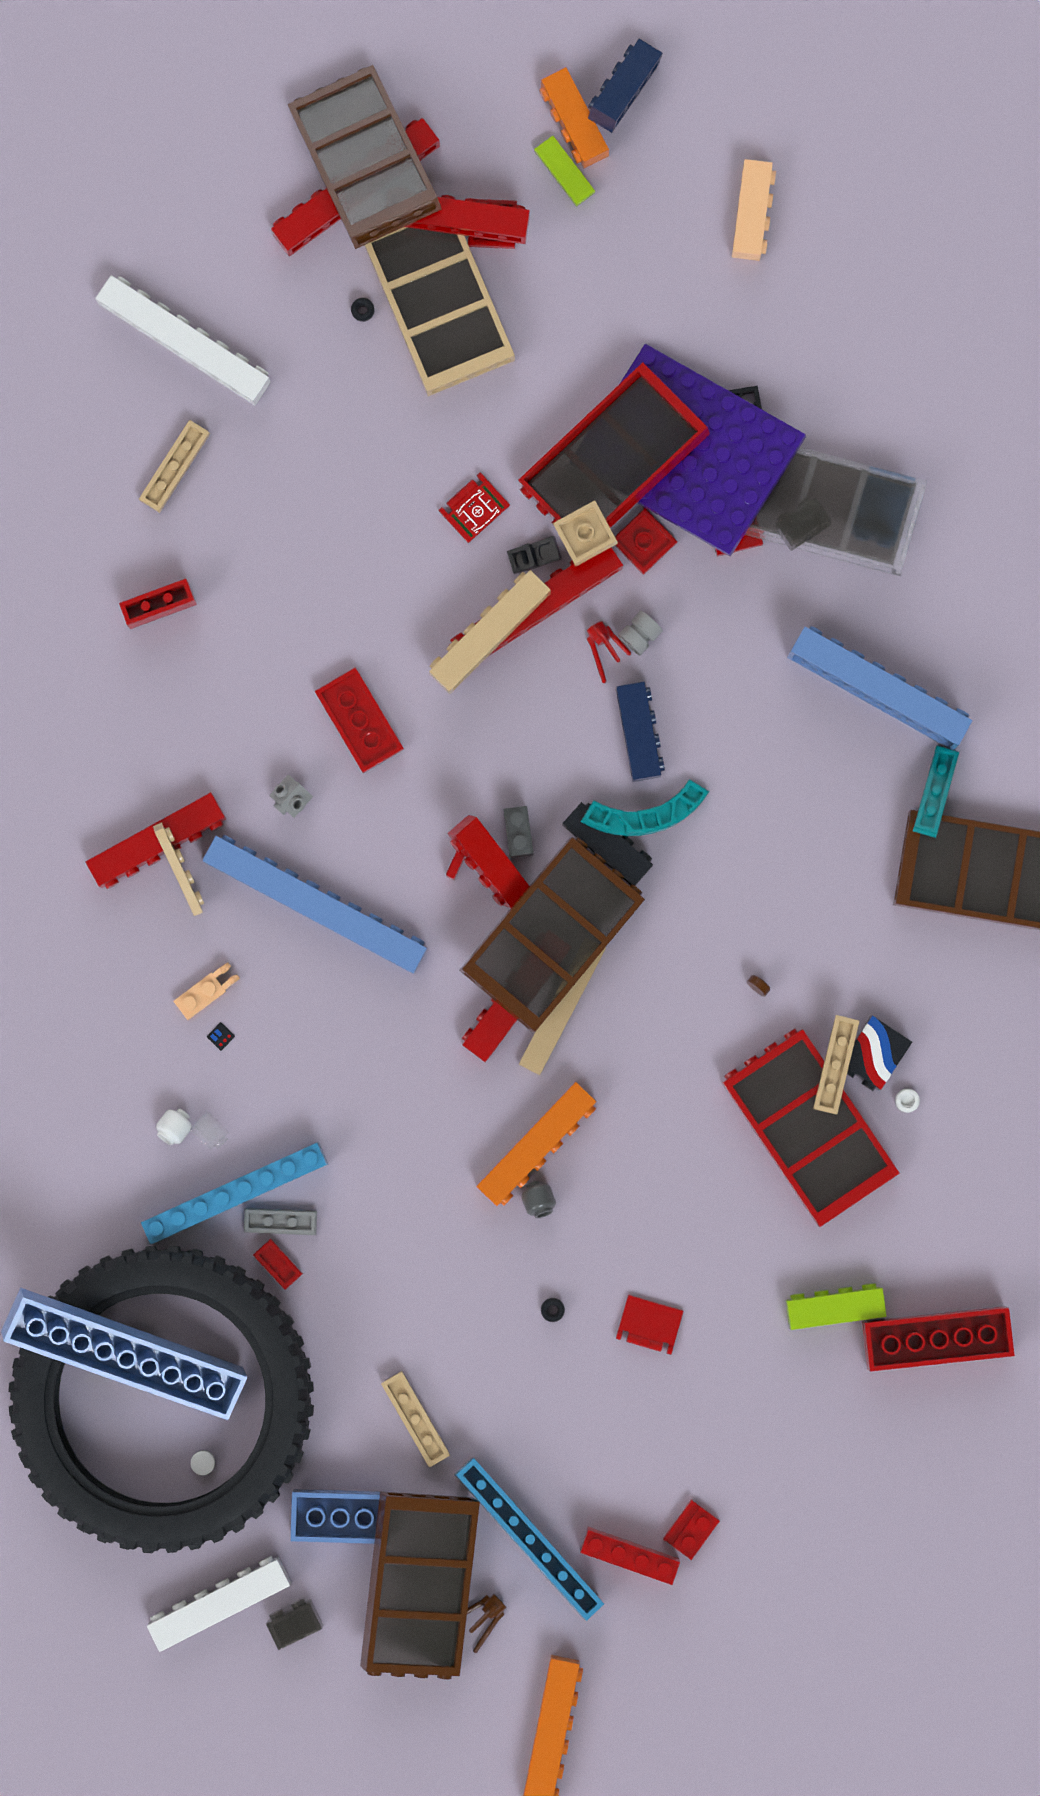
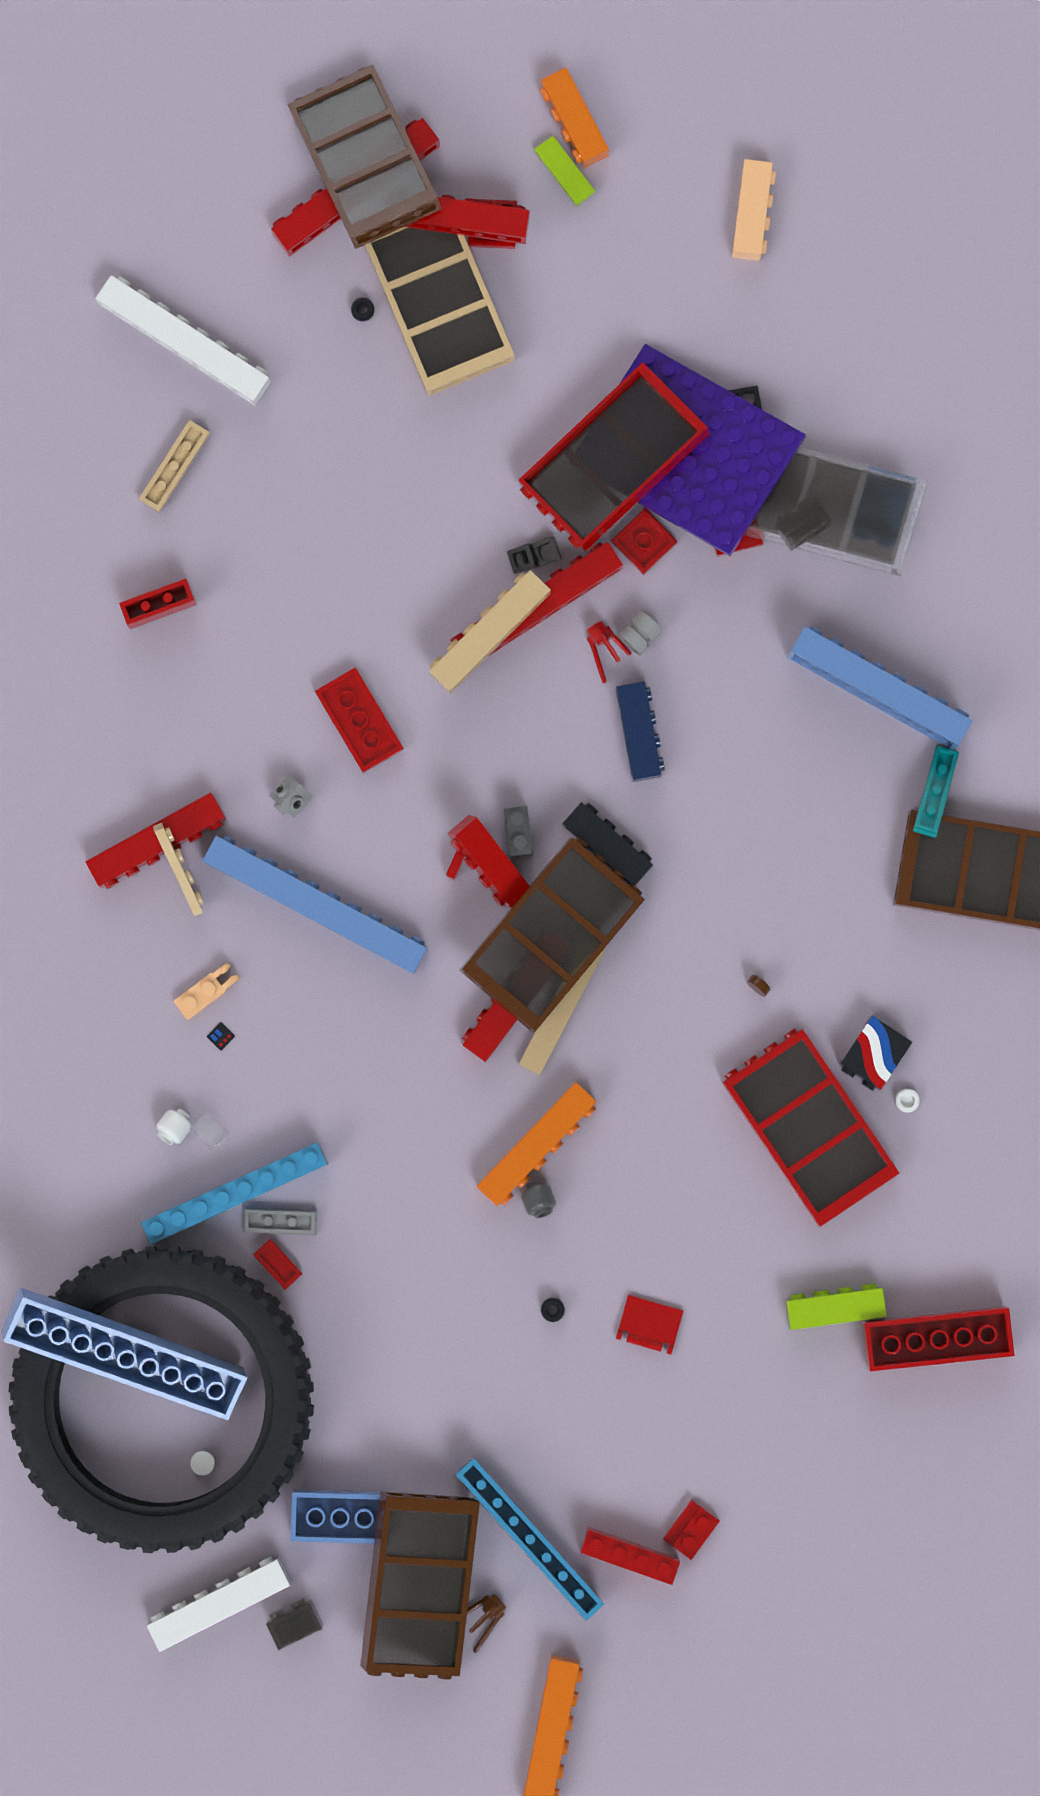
tan plate [381,1371,450,1468] -> none
red piece [438,472,510,543] -> none
tan plate [553,501,618,566] -> none
teal tile [581,779,710,836] -> none
dark blue brick [588,39,663,133] -> none
tan plate [813,1015,859,1115] -> none

